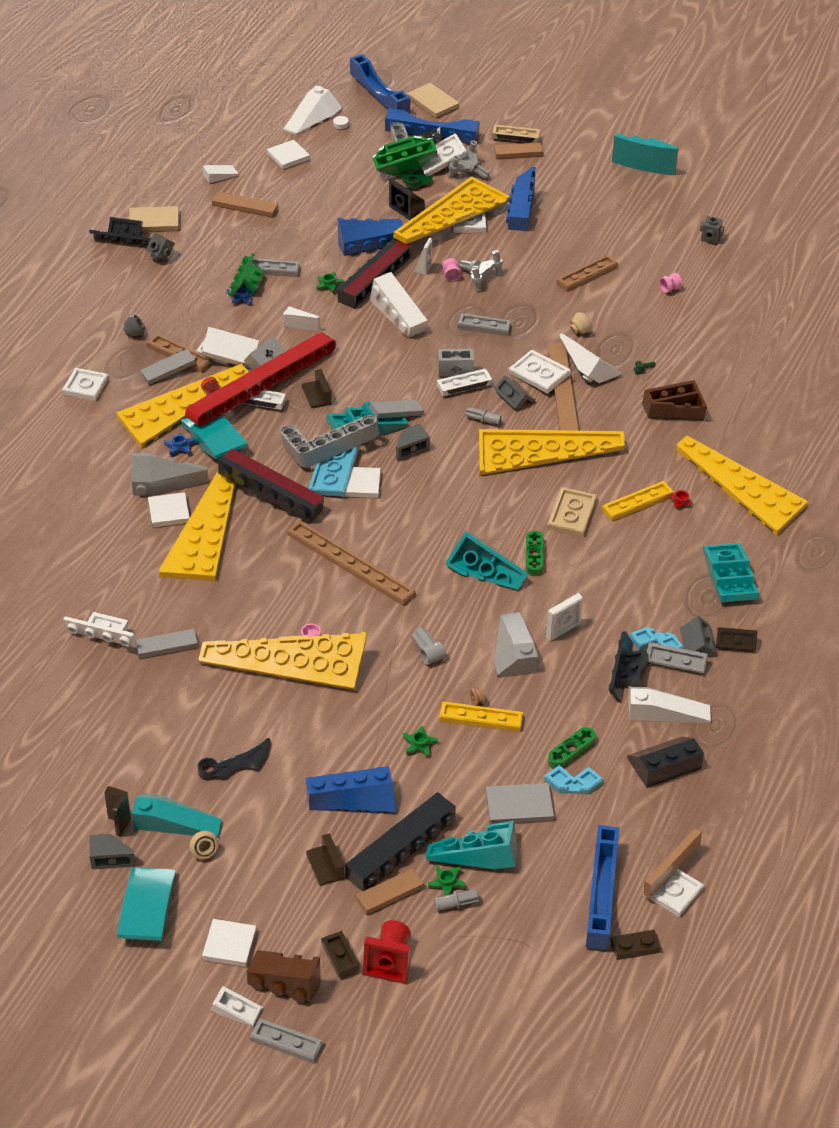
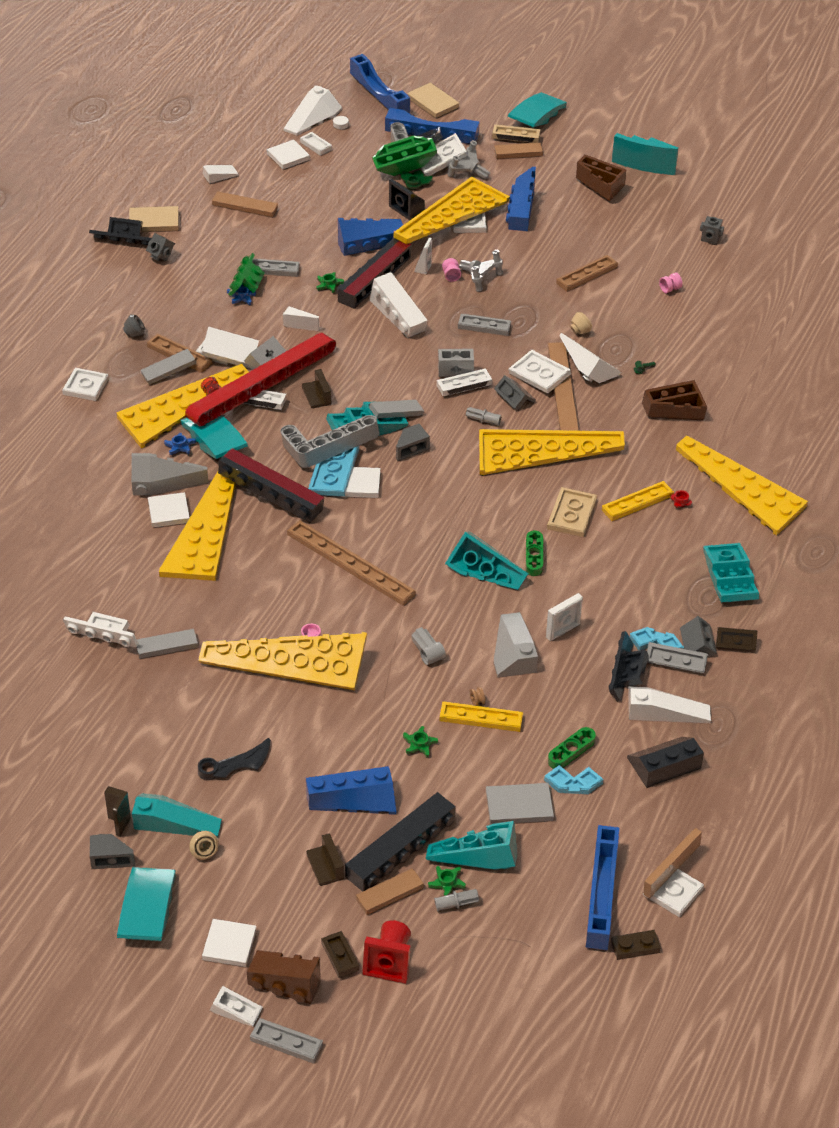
none -> white tile [300,132,332,156]
none -> teal slope [508,92,567,127]
none -> reddish brown wedge [576,155,627,201]

